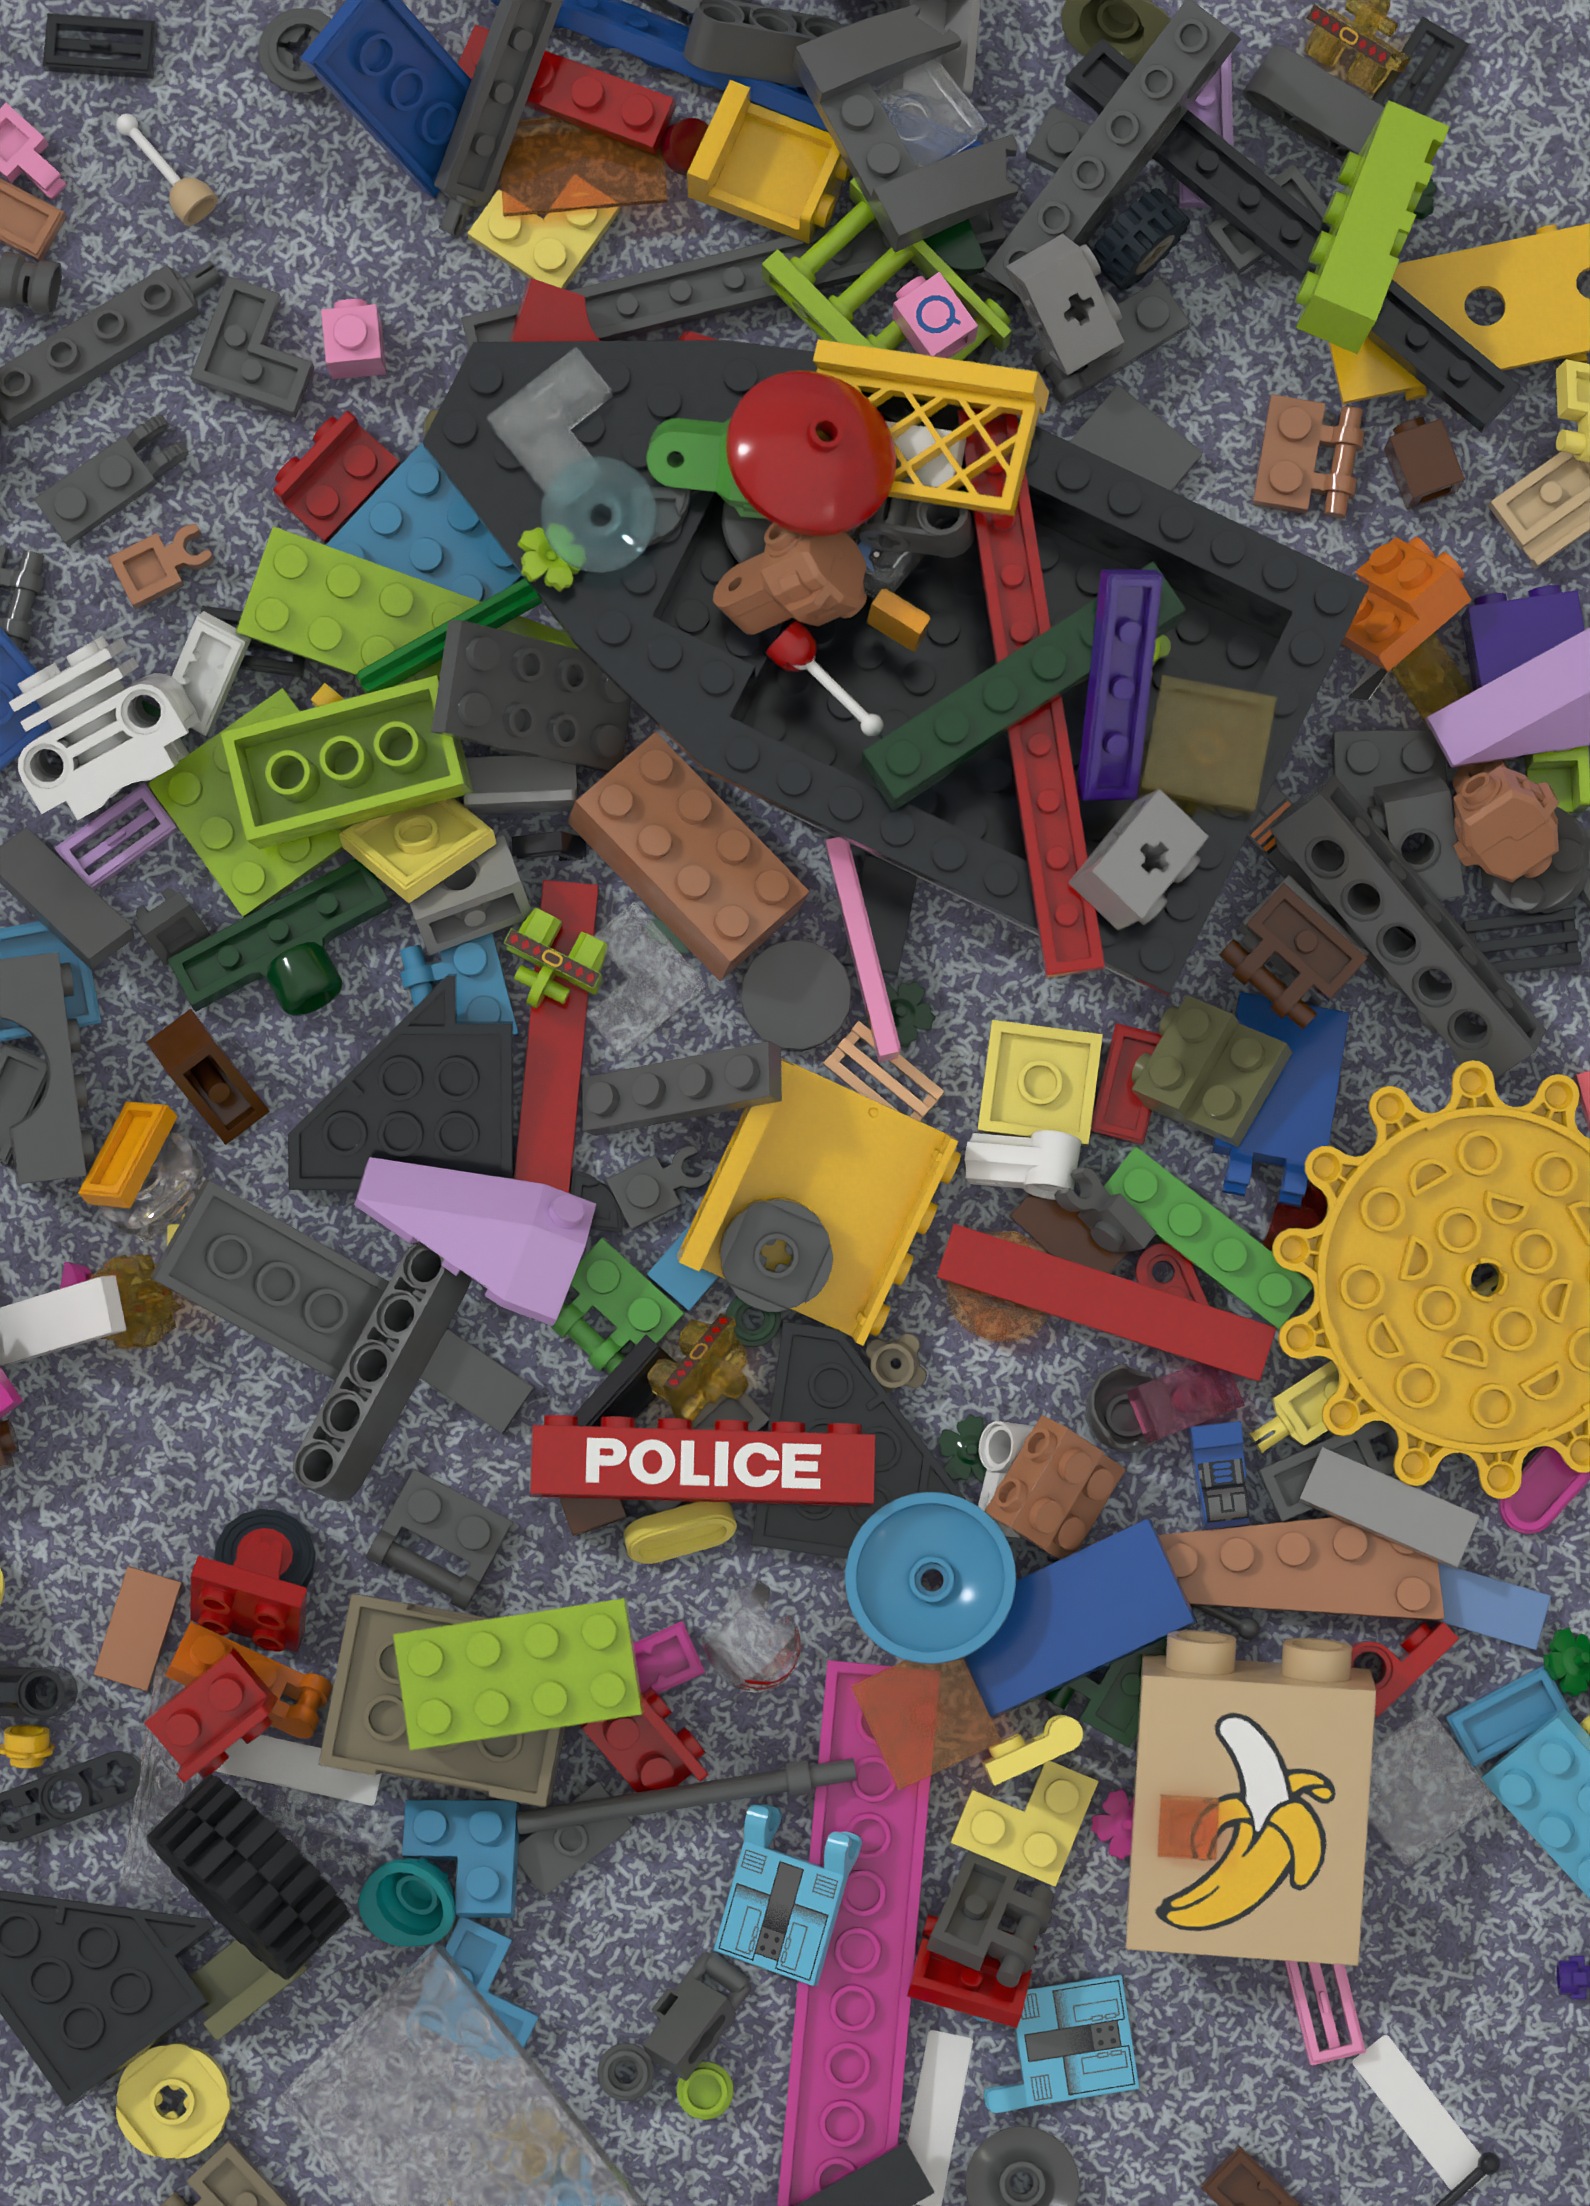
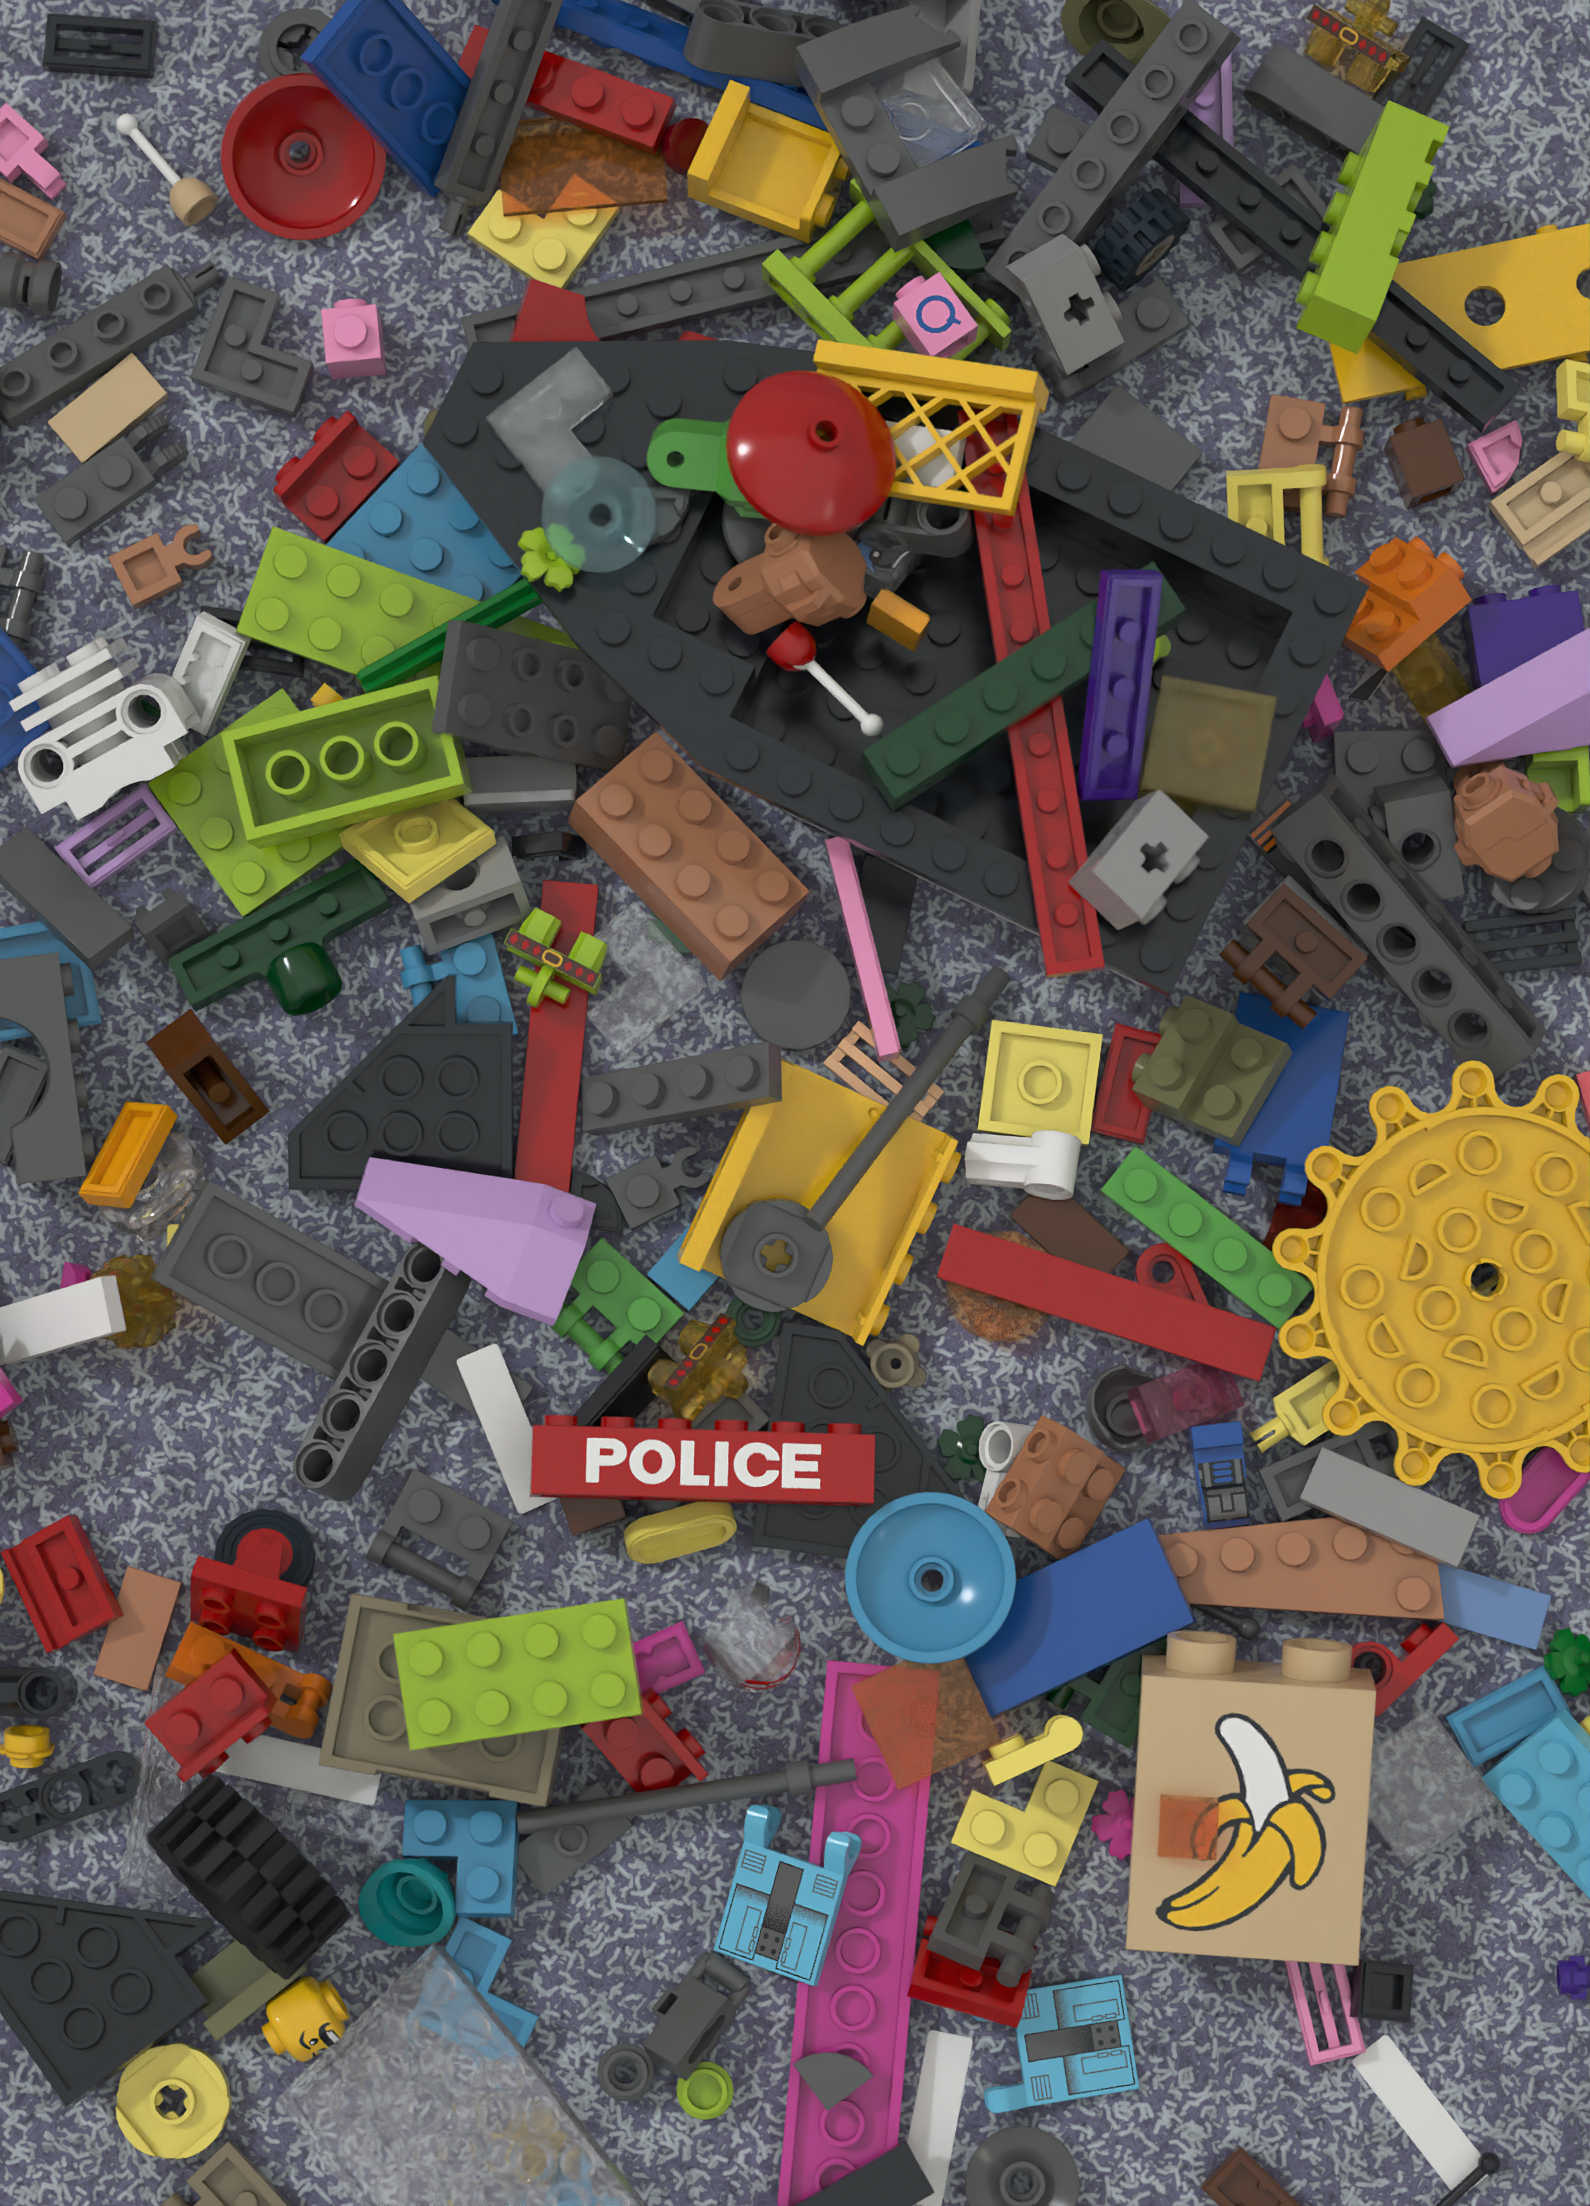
dark grey plate [1054,1167,1156,1254] -> none
none -> red plate [0,1515,124,1653]
none -> tan tile [48,353,169,464]
none -> red dish [220,73,386,240]
none -> yellow head [261,1976,350,2062]
none -> white sticker [457,1344,557,1514]
none -> dark grey tile [793,2052,873,2111]
none -> dark grey bar [804,966,1011,1232]
none -> light yellow plate [1226,464,1330,567]
none -> dark pink plate [1301,674,1344,744]
none -> black tile [1350,1959,1414,2023]
none -> bright pink tile [1465,420,1522,496]

